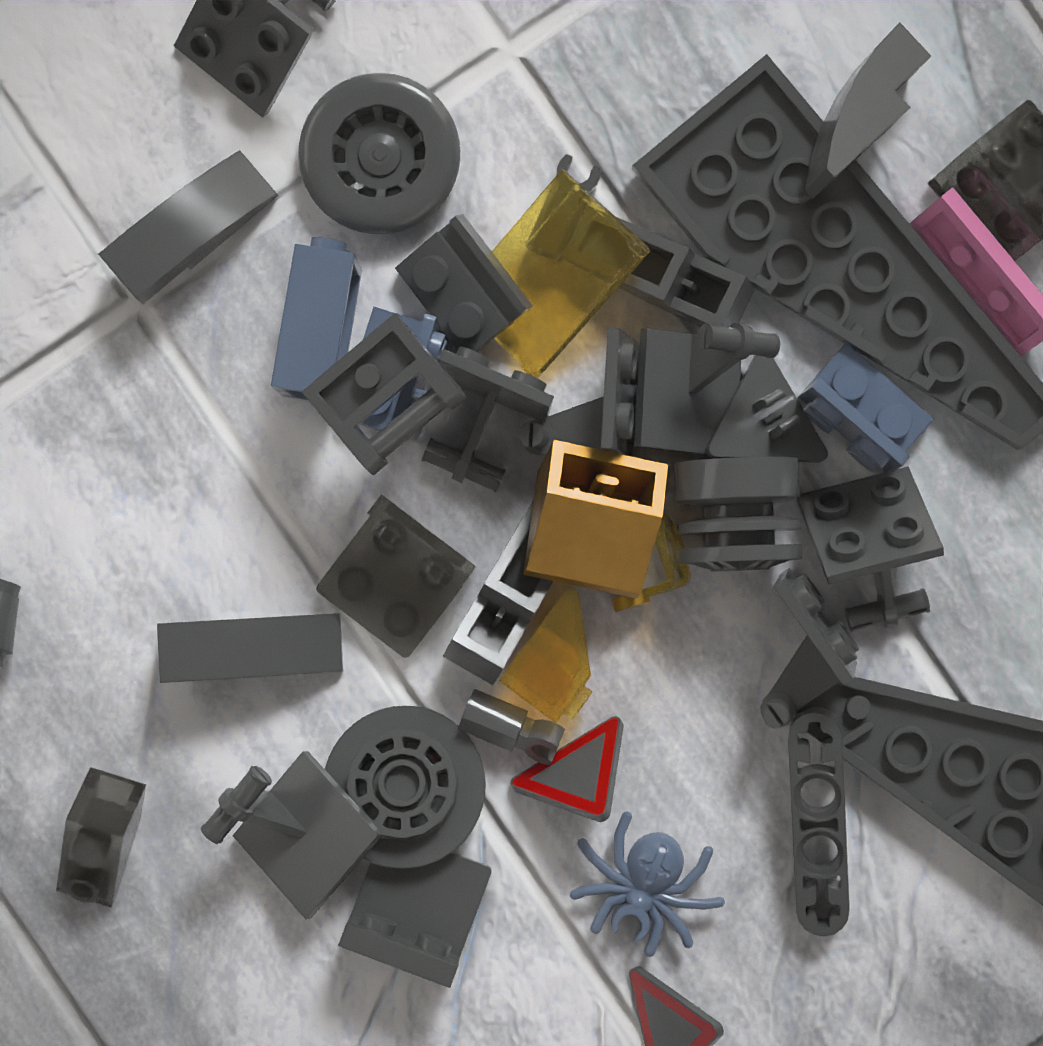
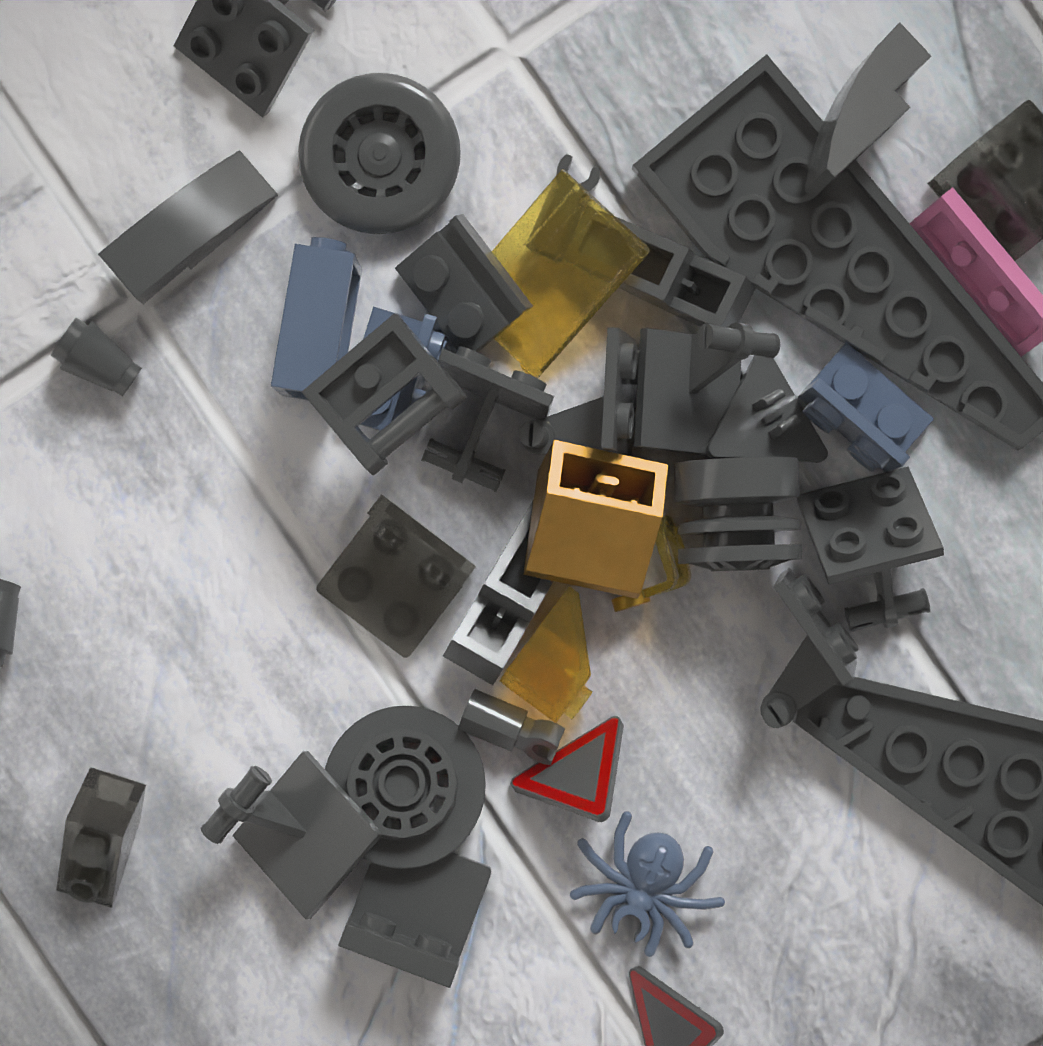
dark grey slope [157,613,344,683] -> none
dark grey beam [788,706,850,937] -> none
none -> dark grey cone [50,317,142,397]

